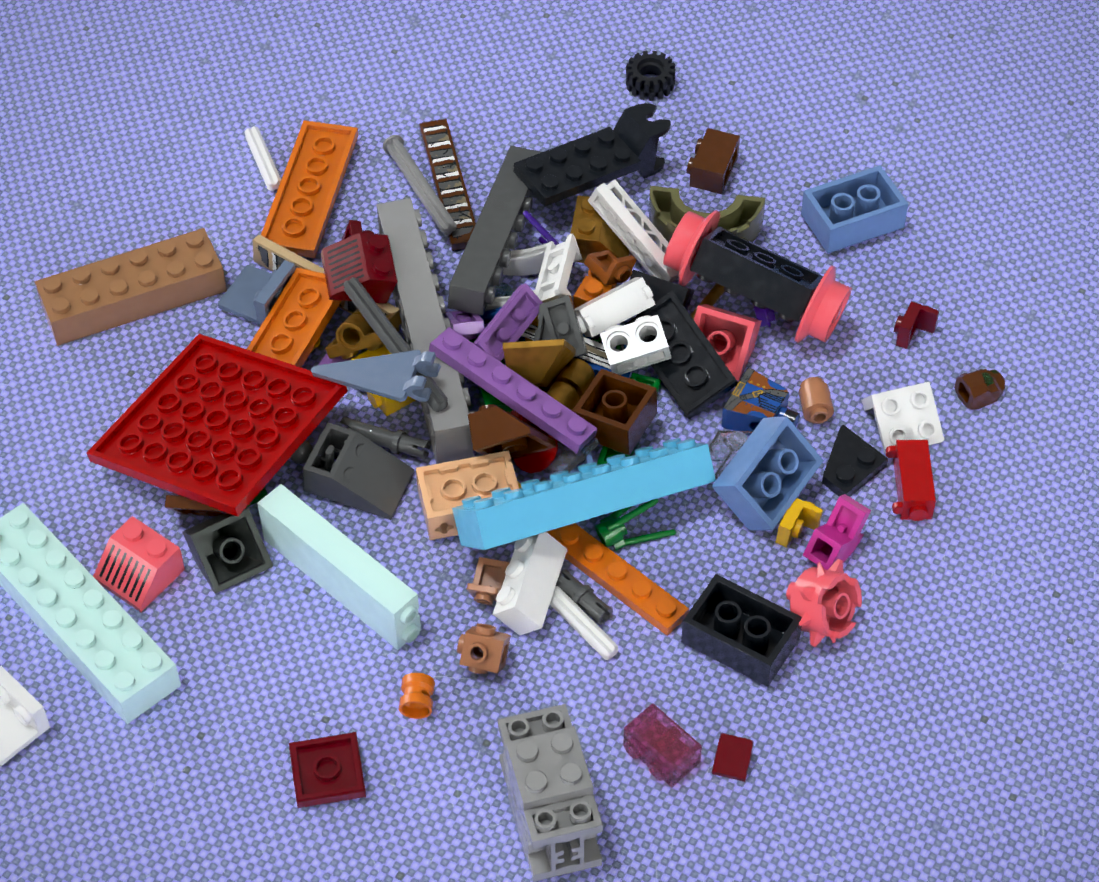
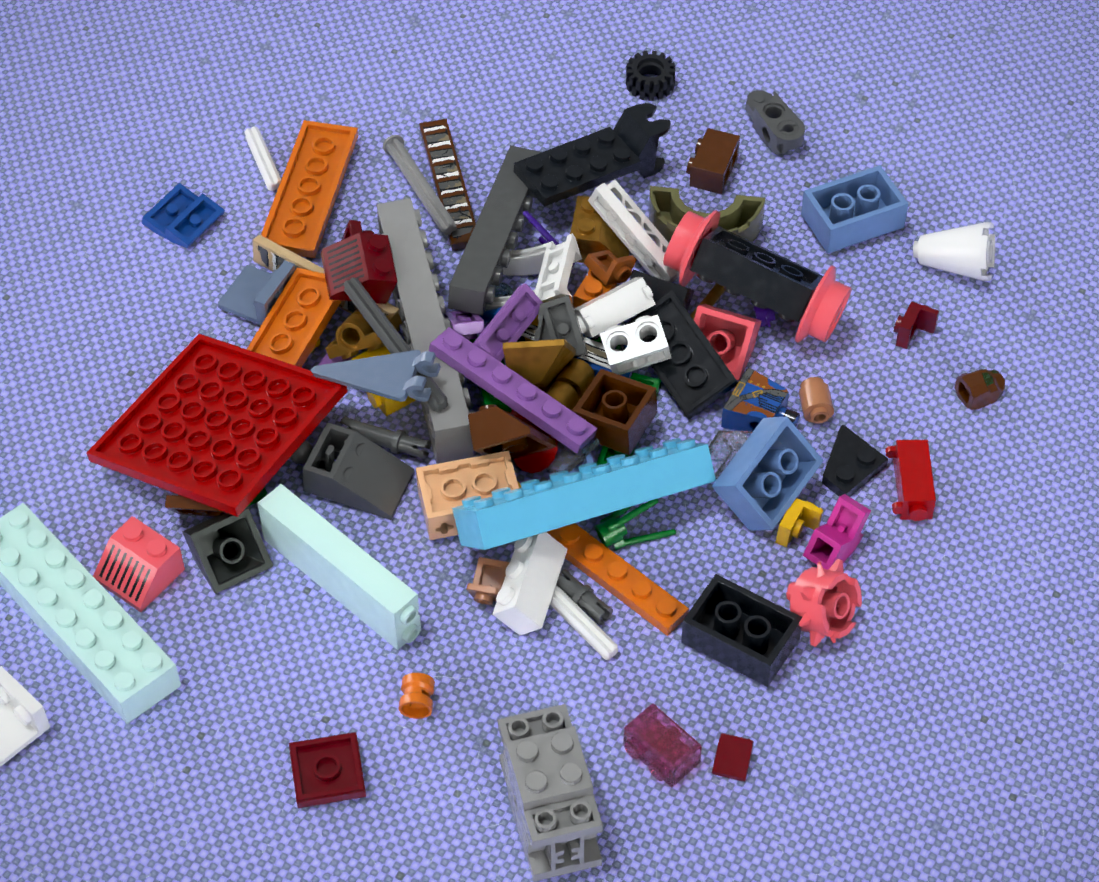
medium nougat brick [34,228,227,346] -> none
nougat brick [457,623,511,674] -> none
white bracket [861,381,944,455] -> none
none -> blue slope [142,182,225,248]
none -> dark grey piece [745,90,805,154]
none -> white cone [913,222,995,281]

